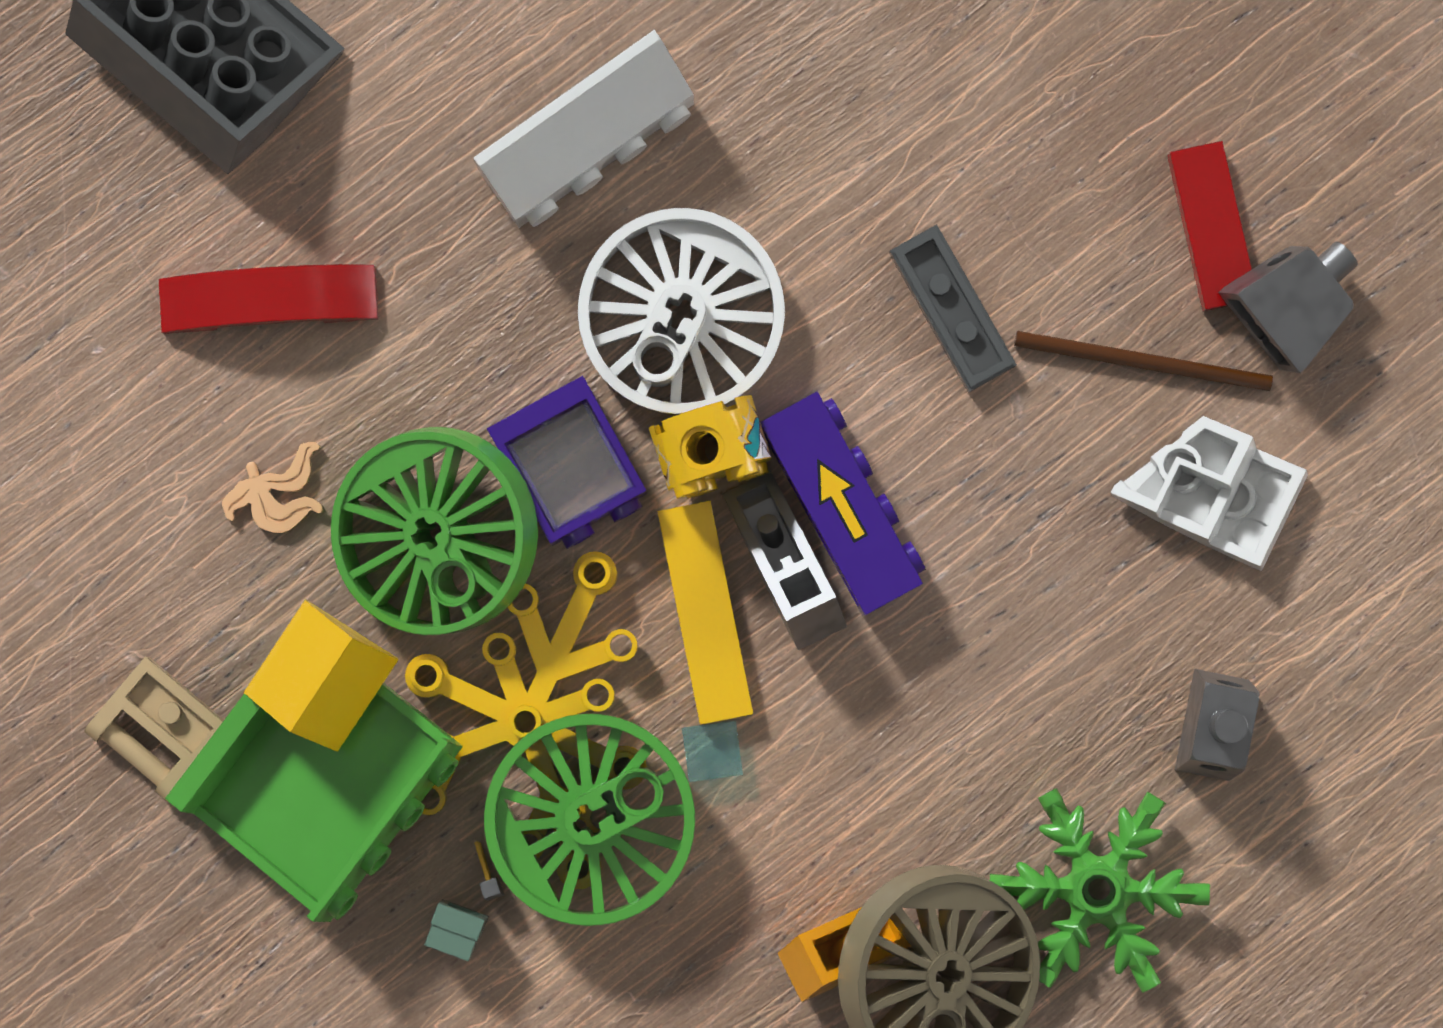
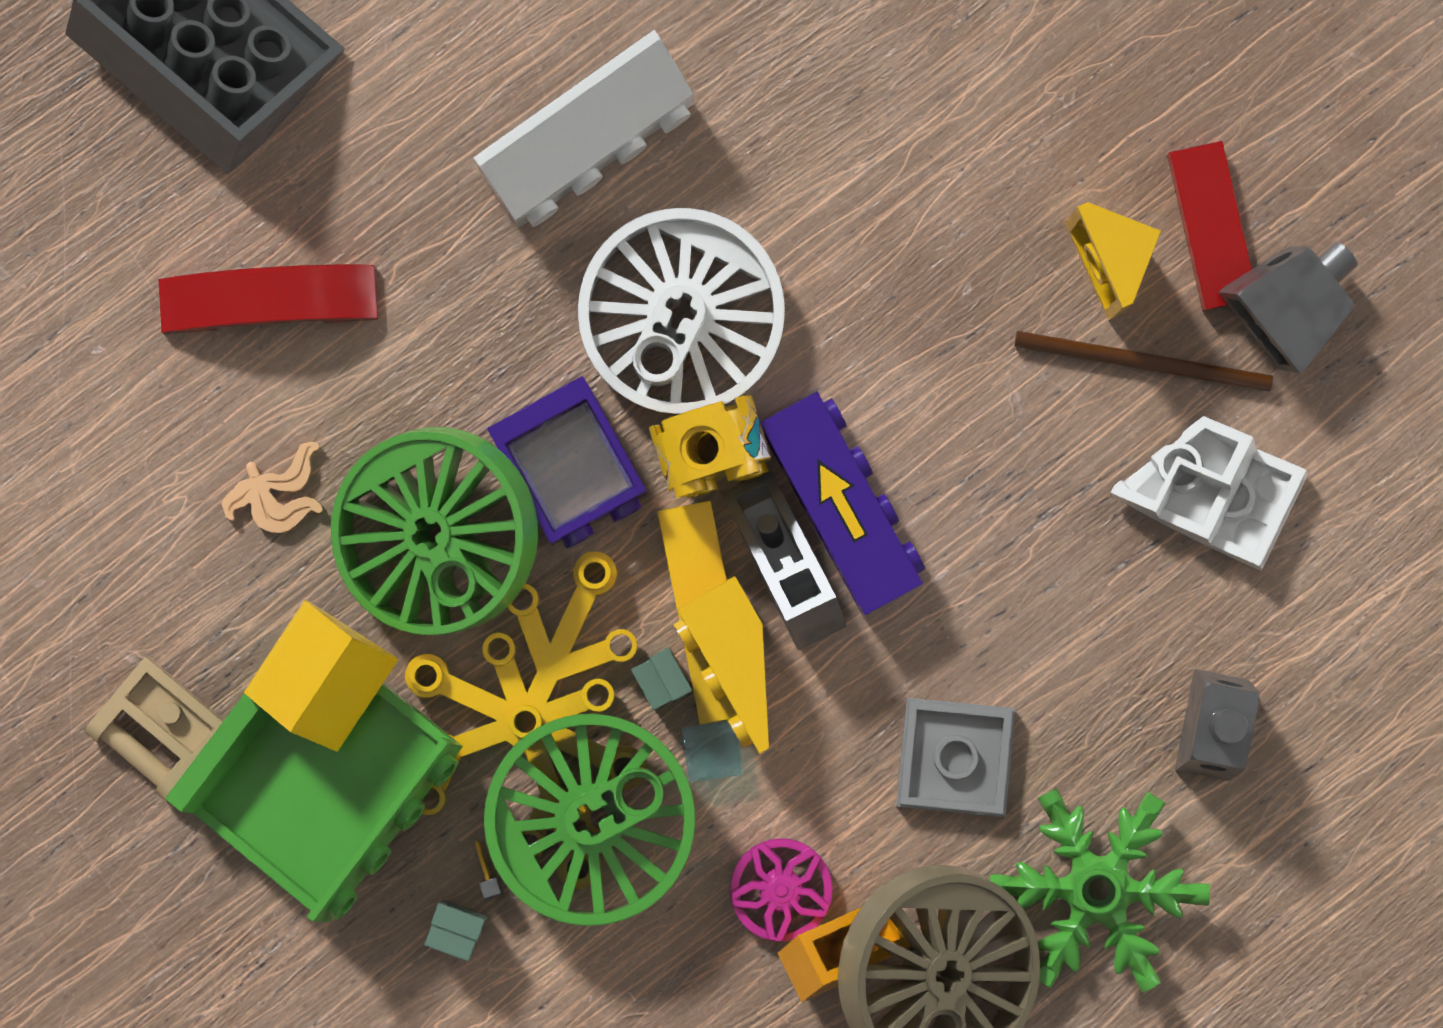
dark grey tile [889,224,1017,393] -> none
none -> sand green piece [631,647,693,710]
none -> yellow slope [673,576,769,754]
none -> dark pink wheel [730,838,833,942]
none -> light grey tile [896,698,1016,817]
none -> yellow slope [1065,202,1161,321]

